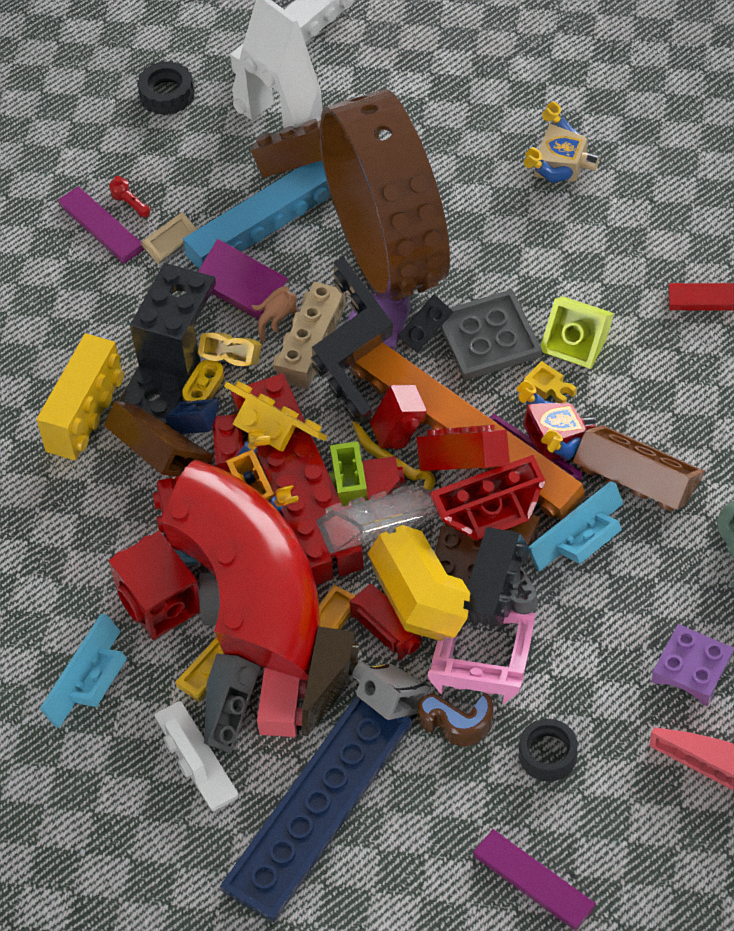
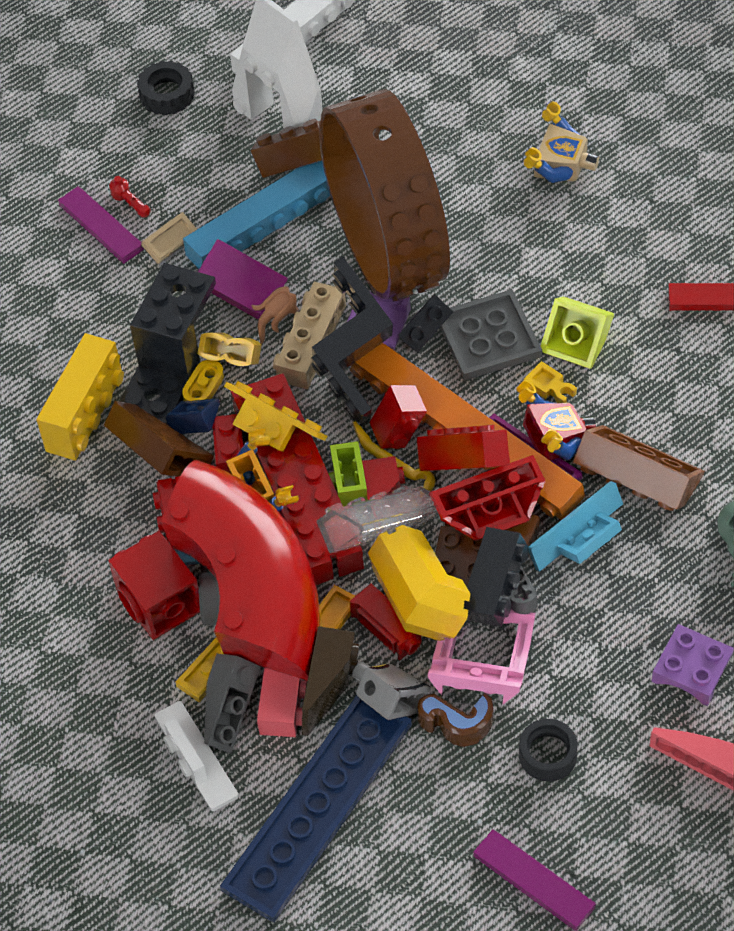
medium azure bracket [40,614,127,728] -> none

